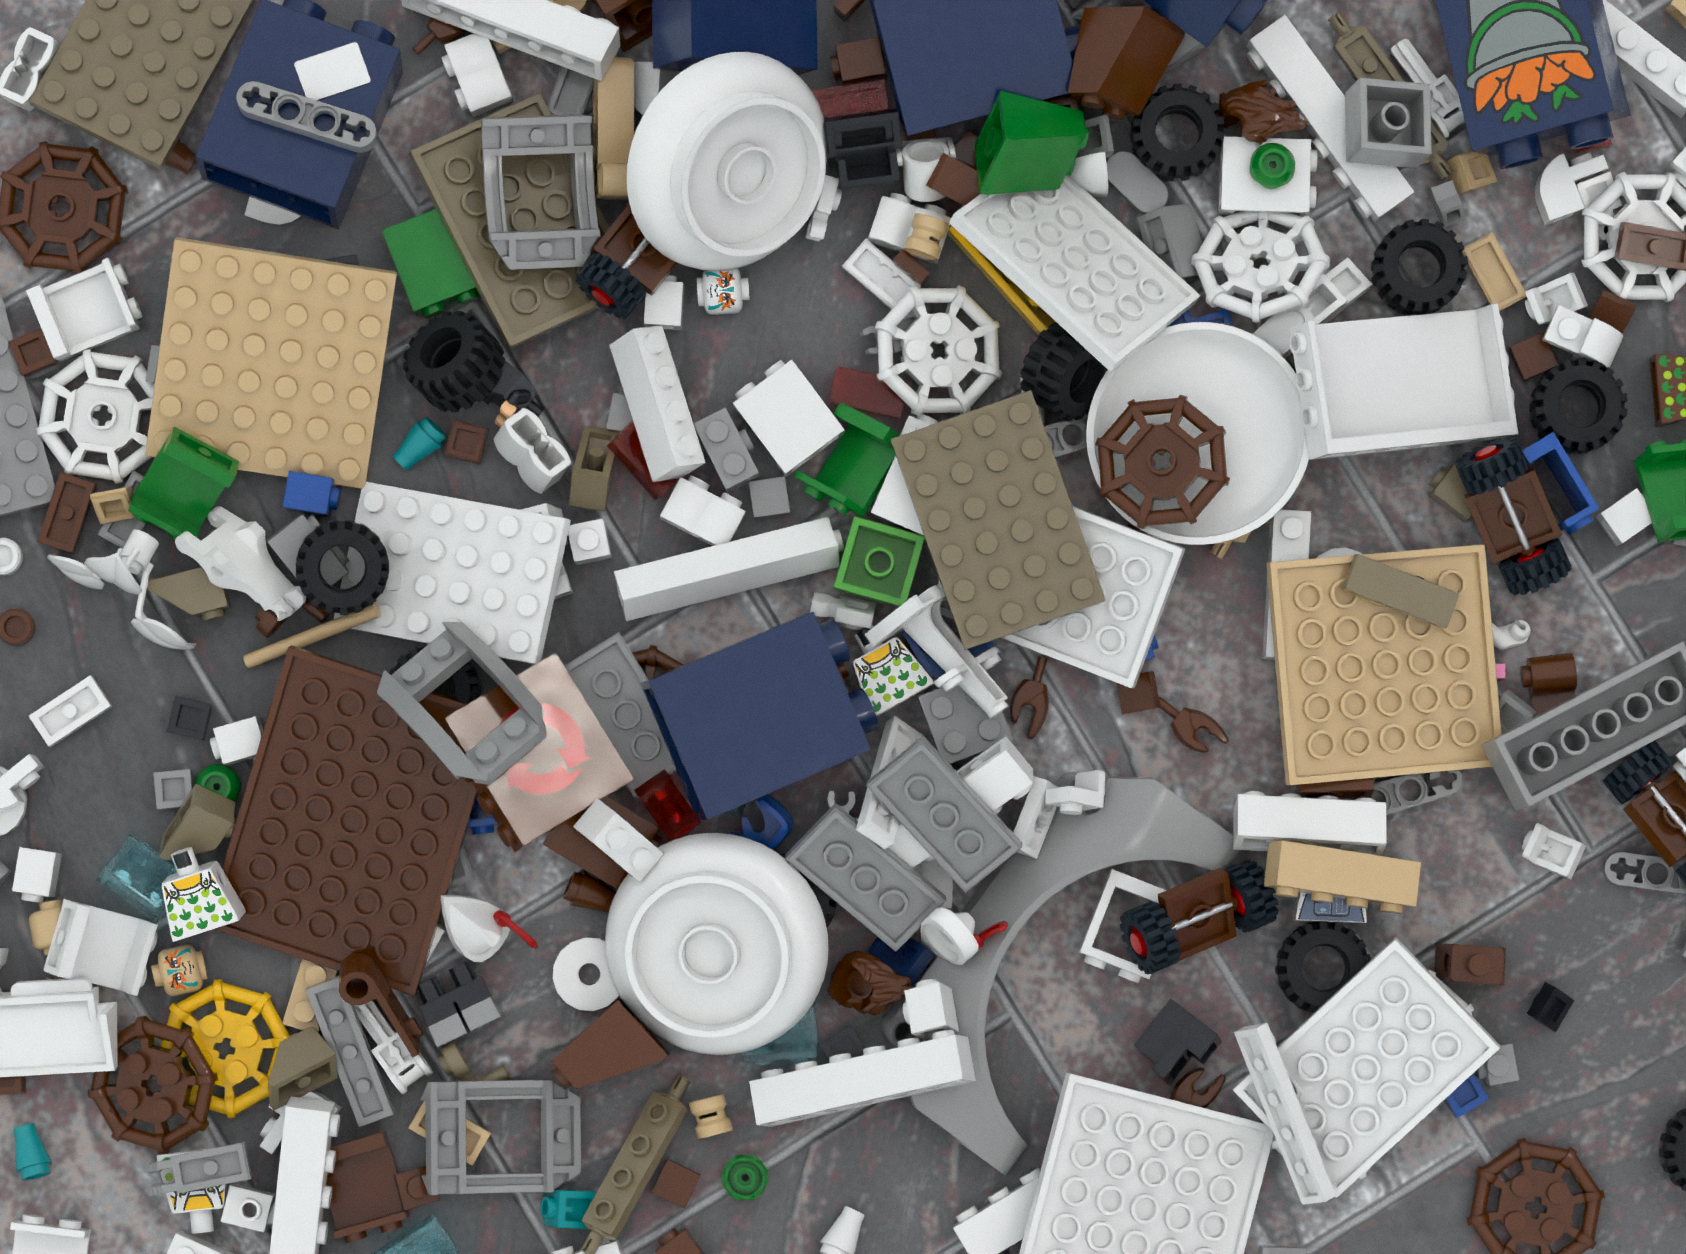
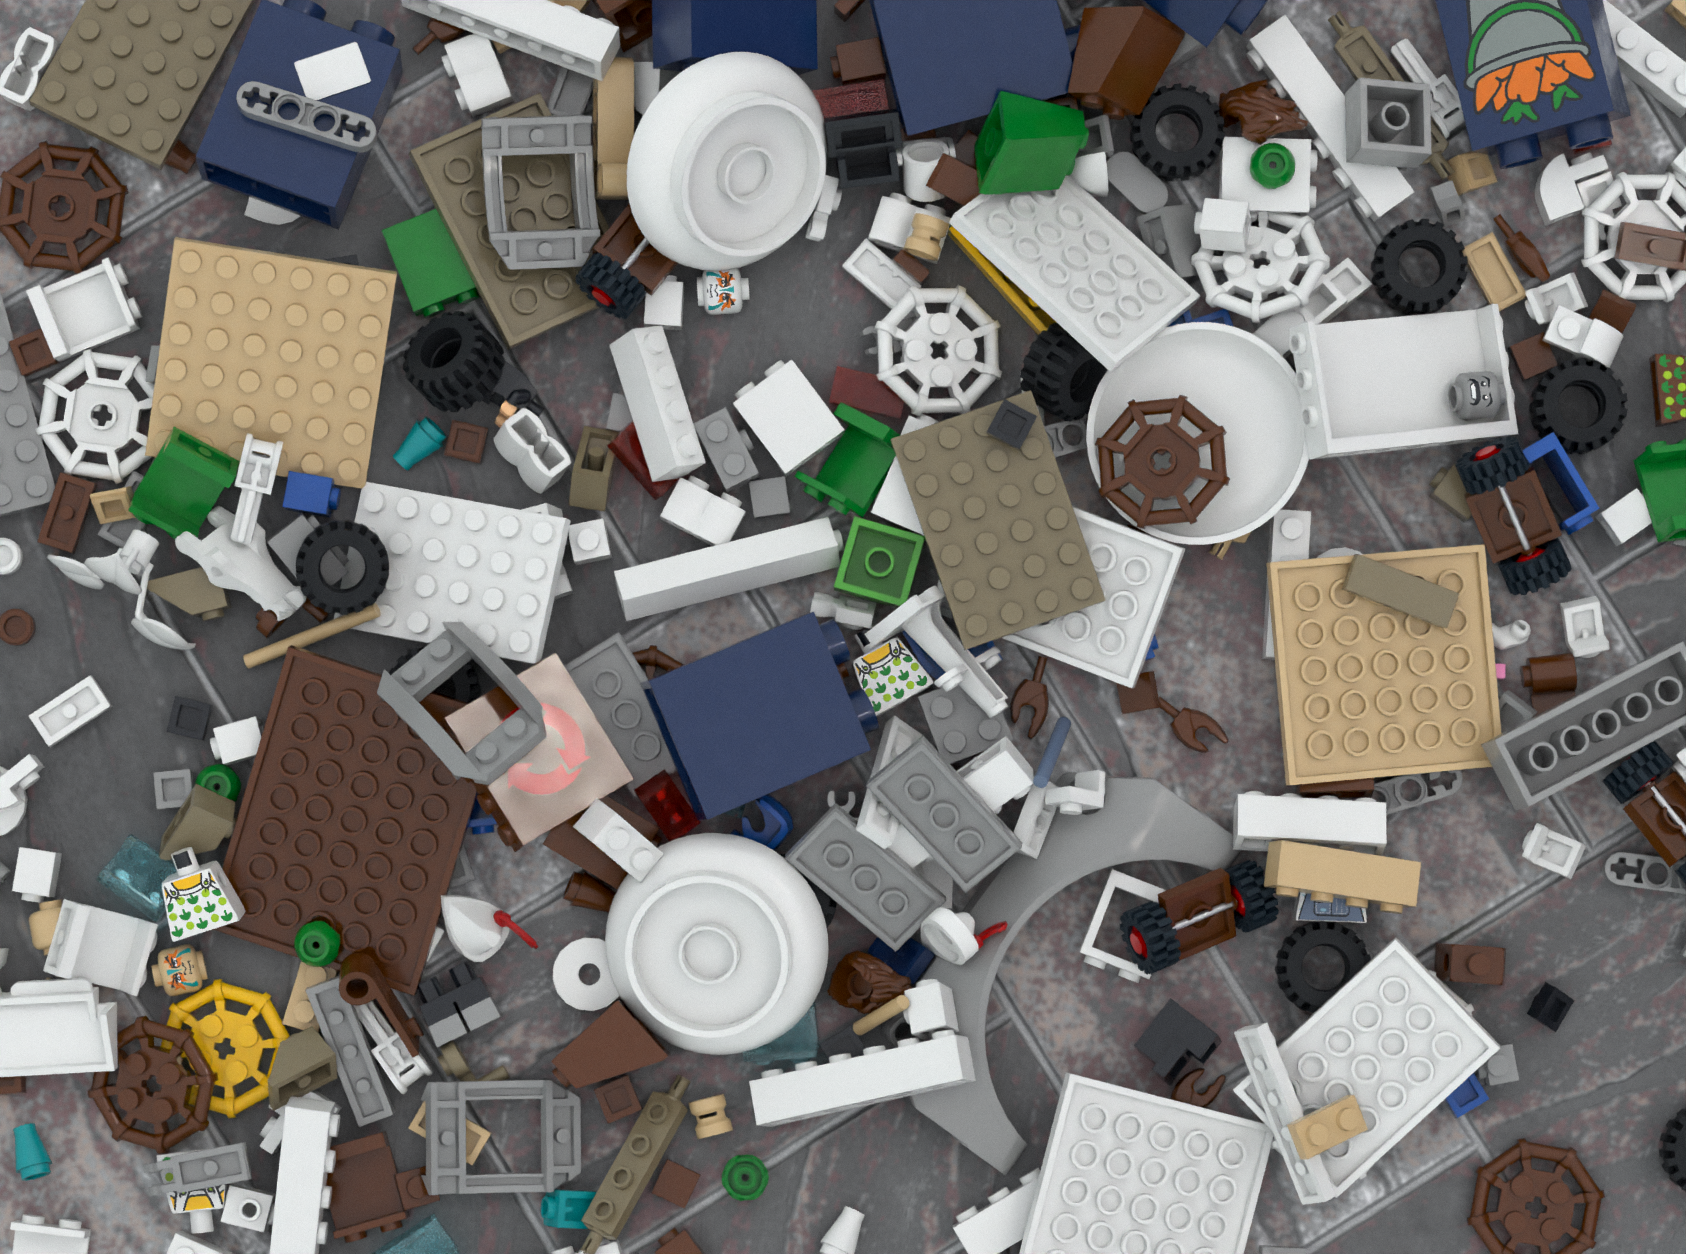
none -> white connector [230,433,283,544]
none -> green plate [294,921,340,967]
none -> reddish brown plate [594,1075,643,1124]
none -> tan piece [853,995,909,1035]
none -> black plate [986,399,1037,450]
none -> sand blue bar [1033,717,1071,788]
none -> white brick [1194,198,1252,253]
none -> tan plate [1287,1095,1368,1160]
none -> light grey head [1448,371,1506,420]
none -> reddish brown hand [1493,214,1550,282]
none -> white bracket [1560,596,1610,658]

